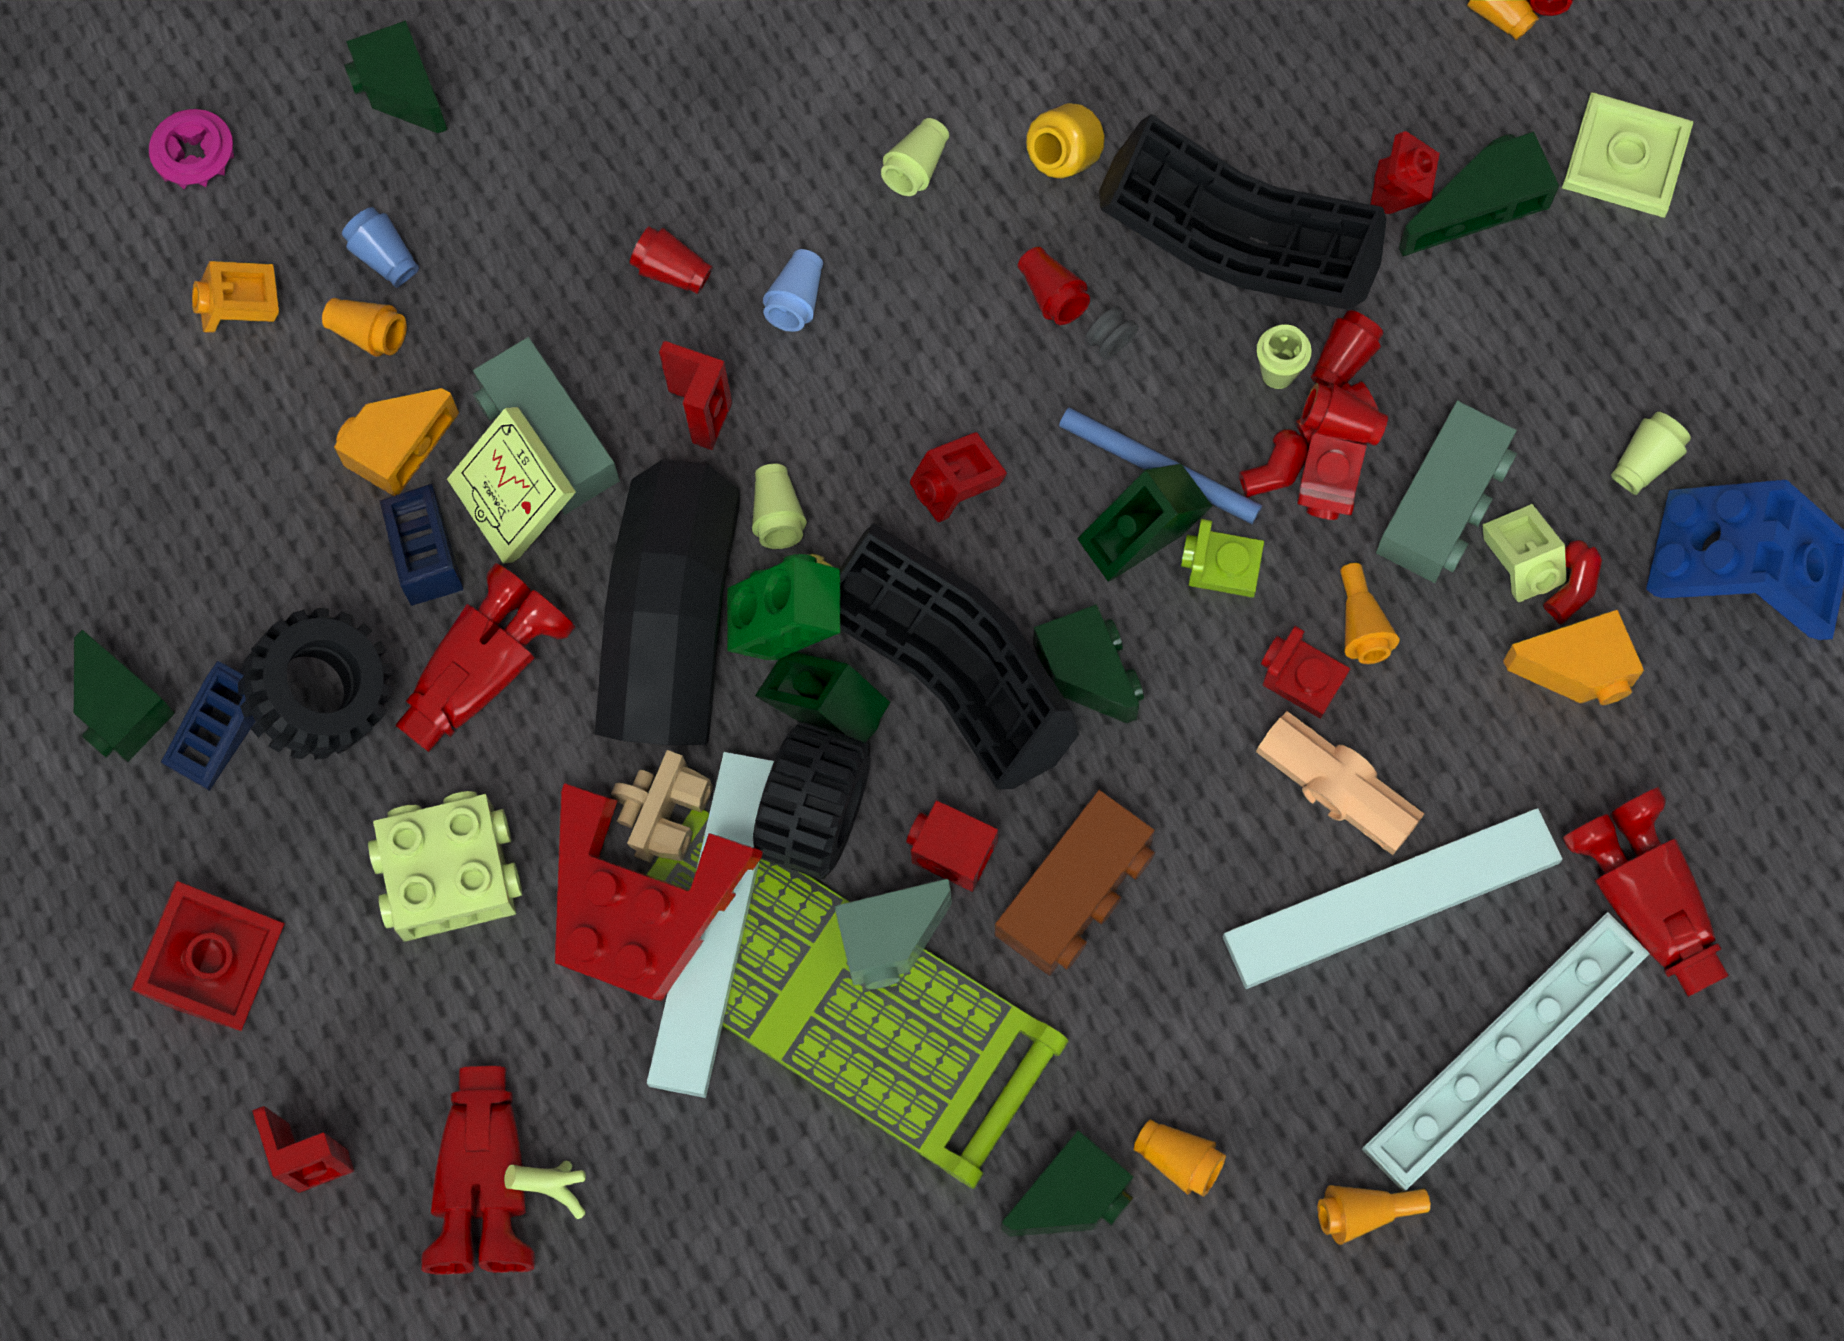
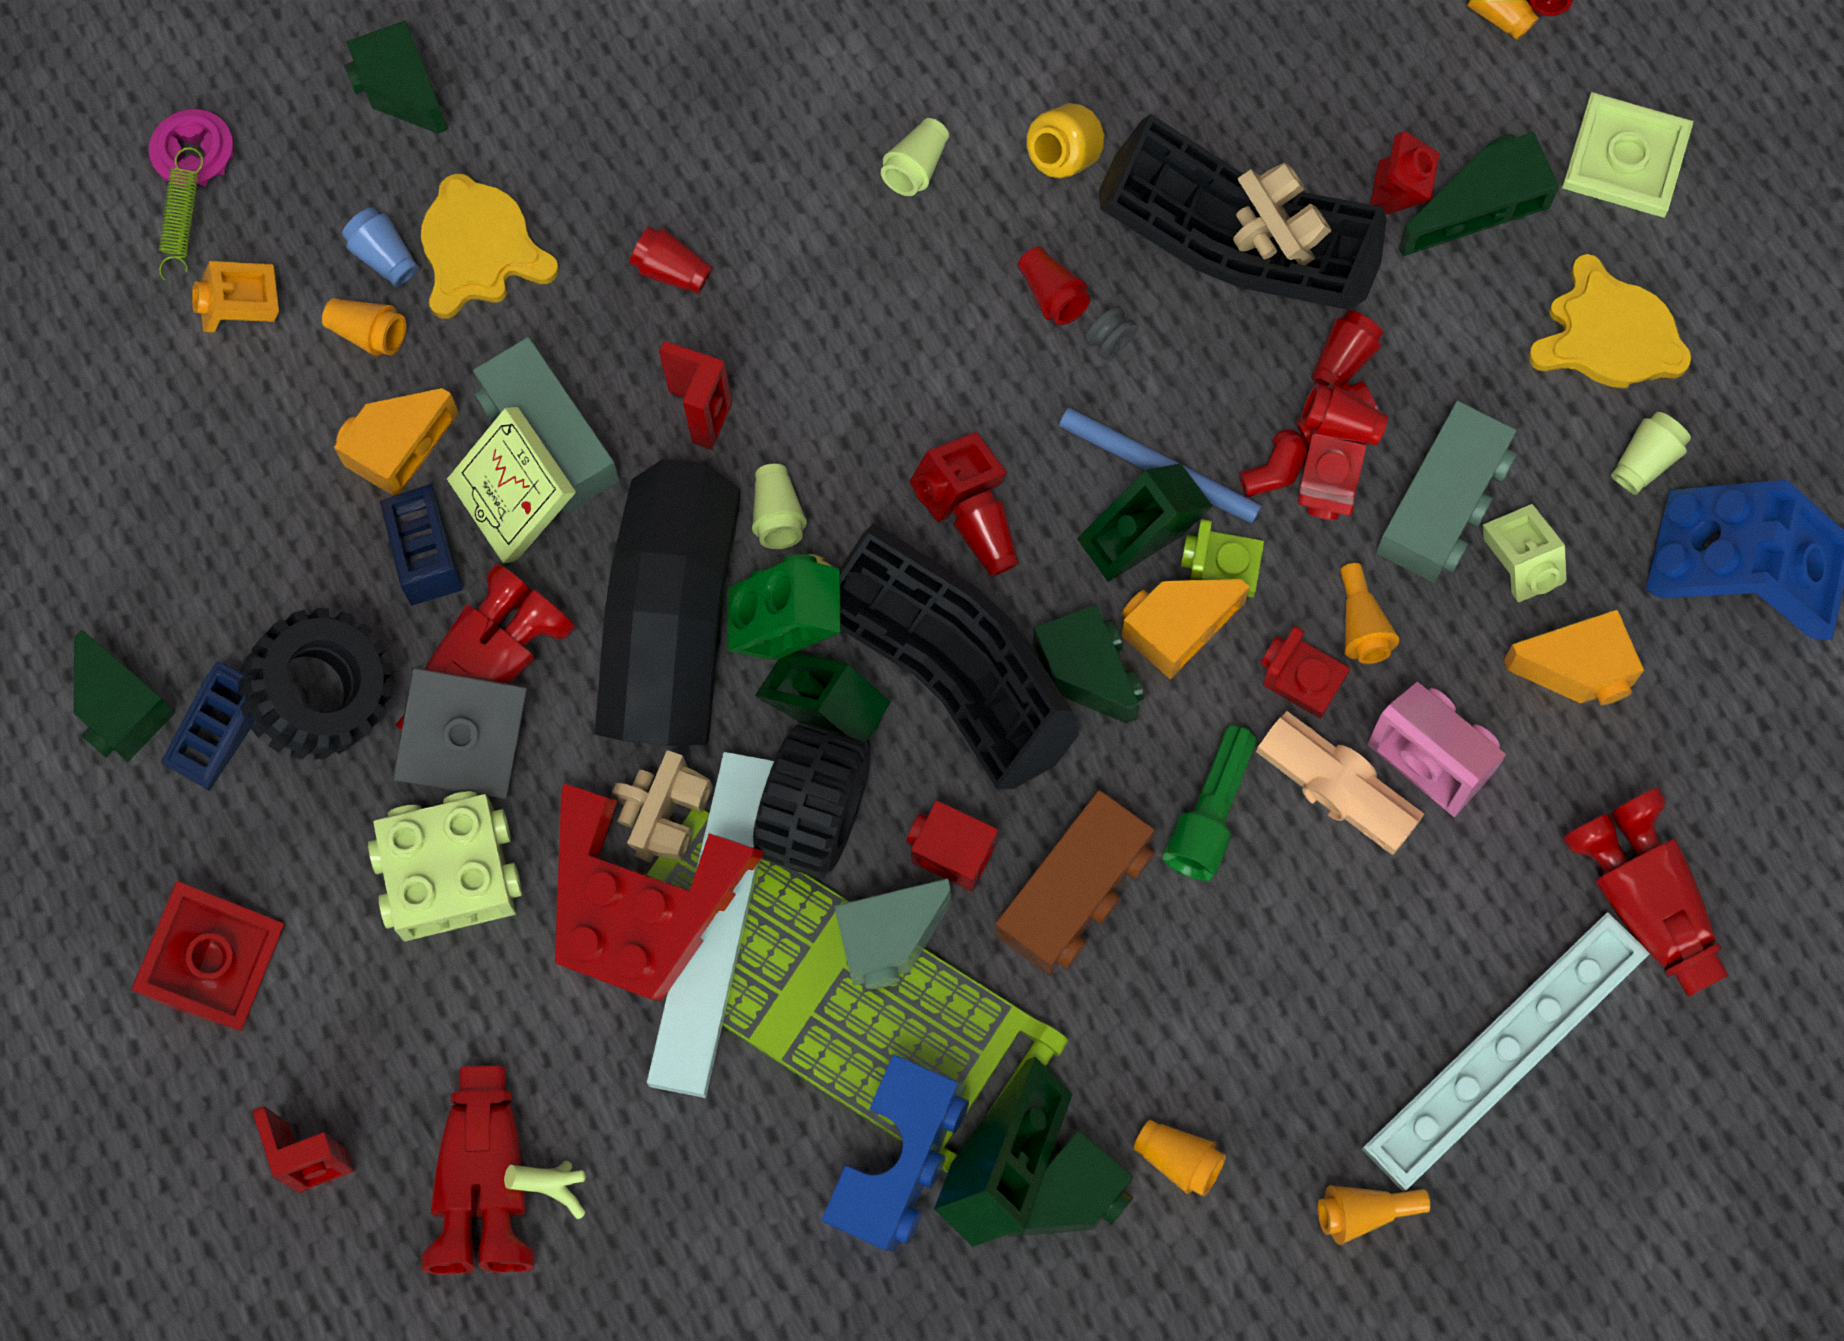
light blue cone [763,249,823,332] -> none
light aqua tile [1223,808,1563,989] -> none
yellowish green cone [1257,324,1312,389] -> none
red arm [1543,540,1602,624] -> none
none -> lime piece [159,148,203,280]
none -> dark grey plate [393,667,527,799]
none -> yellow tile [421,174,559,319]
none -> blue arch [821,1054,969,1251]
none -> dark green slope [934,1057,1073,1247]
none -> red cone [952,491,1019,577]
none -> light orange slope [1121,579,1250,680]
none -> green piece [1162,725,1256,881]
none -> tan hips [1233,162,1332,266]
none -> bright pink slope [1367,681,1506,818]
none -> yellow tile [1529,254,1691,388]

